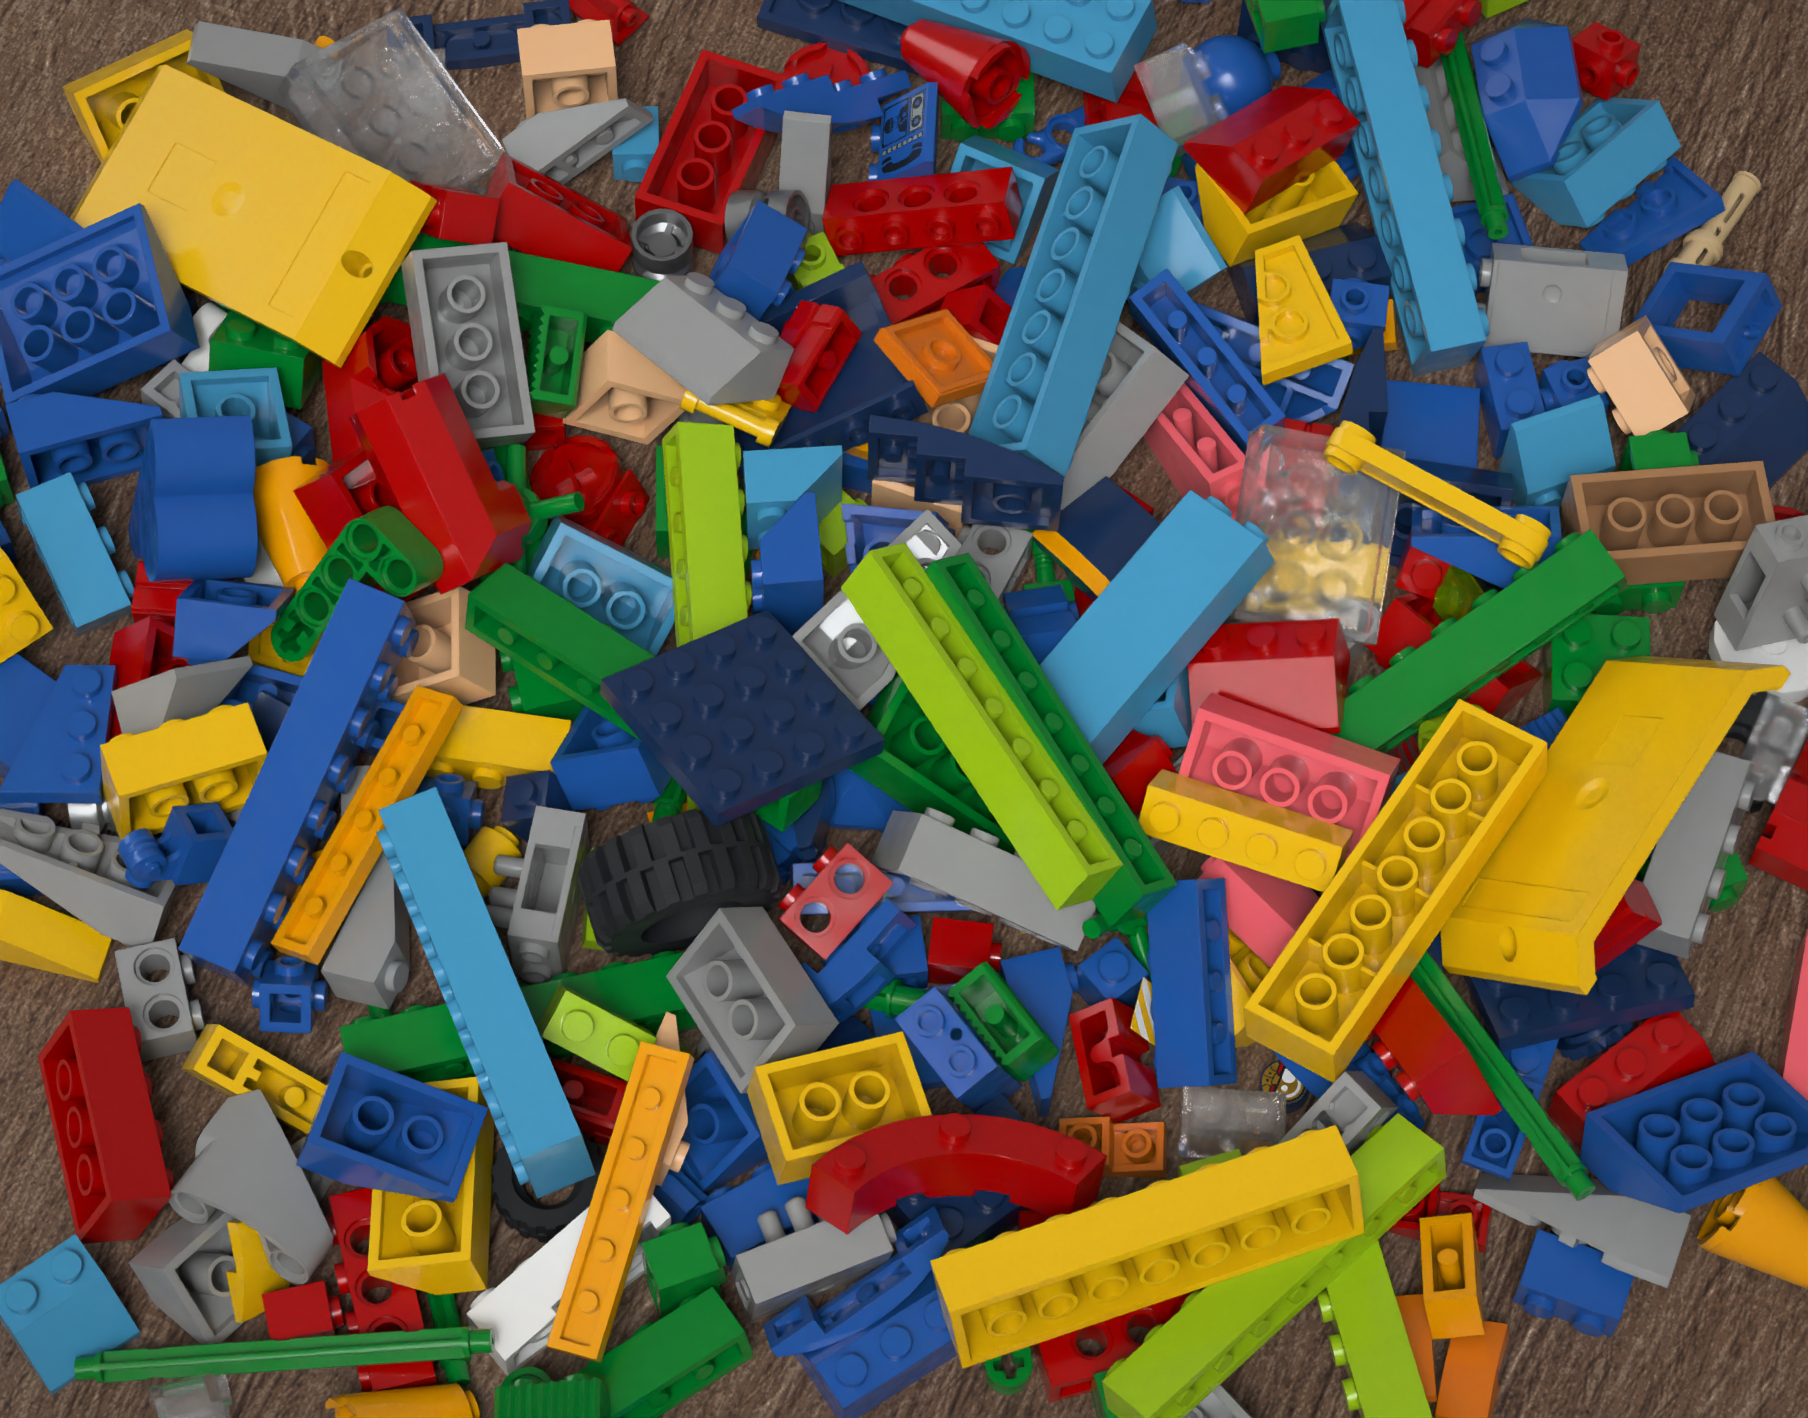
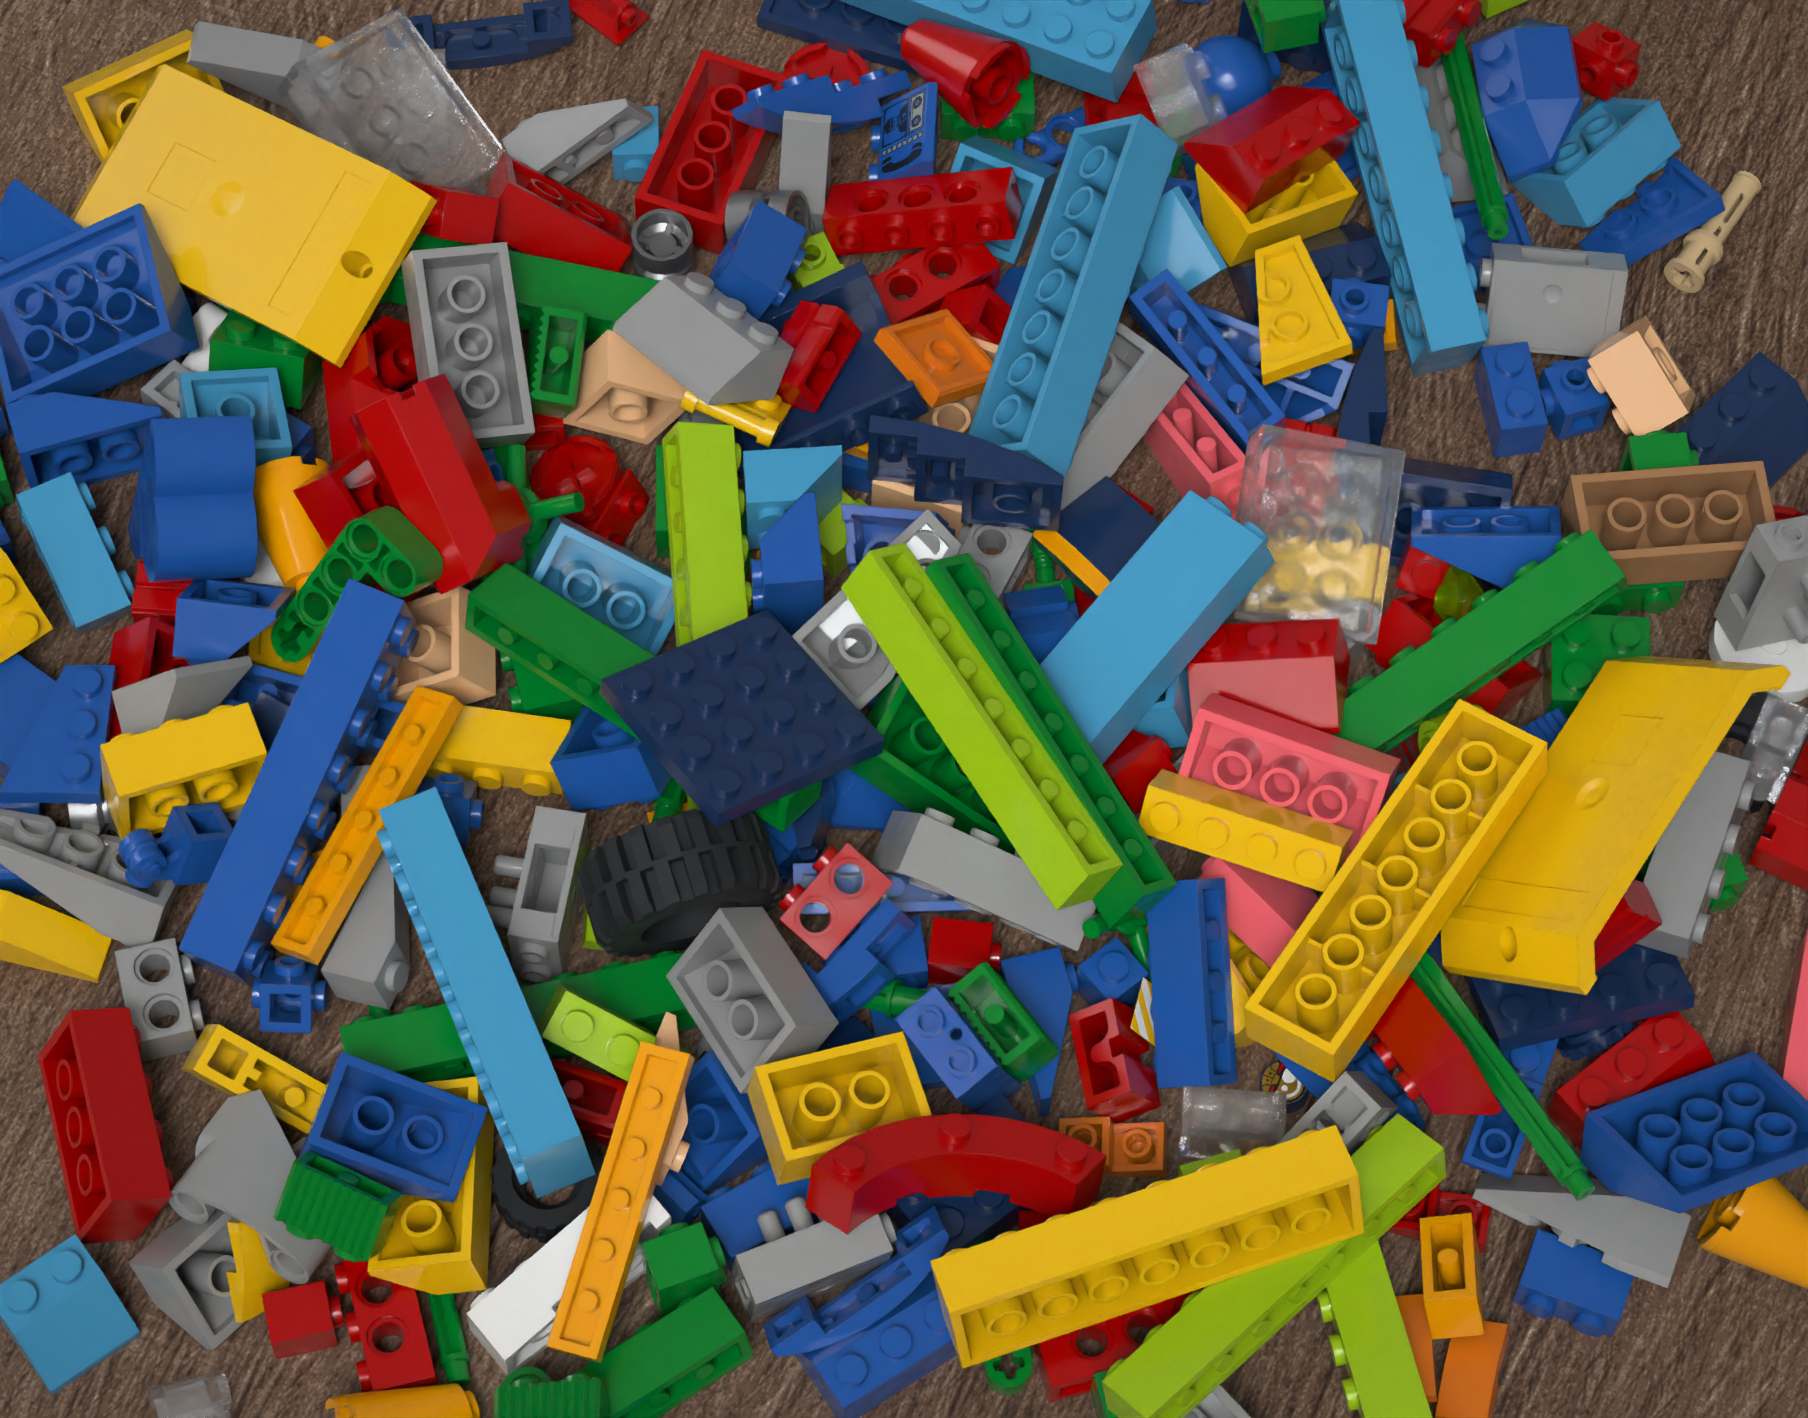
green piece [74,1326,495,1383] -> none
yellow brick [463,826,522,899] -> none
dark blue brick [501,770,578,843] -> none
light nougat brick [517,19,618,119] -> none
yellow piece [1322,420,1551,569] -> none
blue tile [1381,380,1481,469] -> none
dark azure slope [1498,395,1616,508] -> none
blue window [1632,262,1782,376] -> none
none -> green brick [273,1150,403,1262]

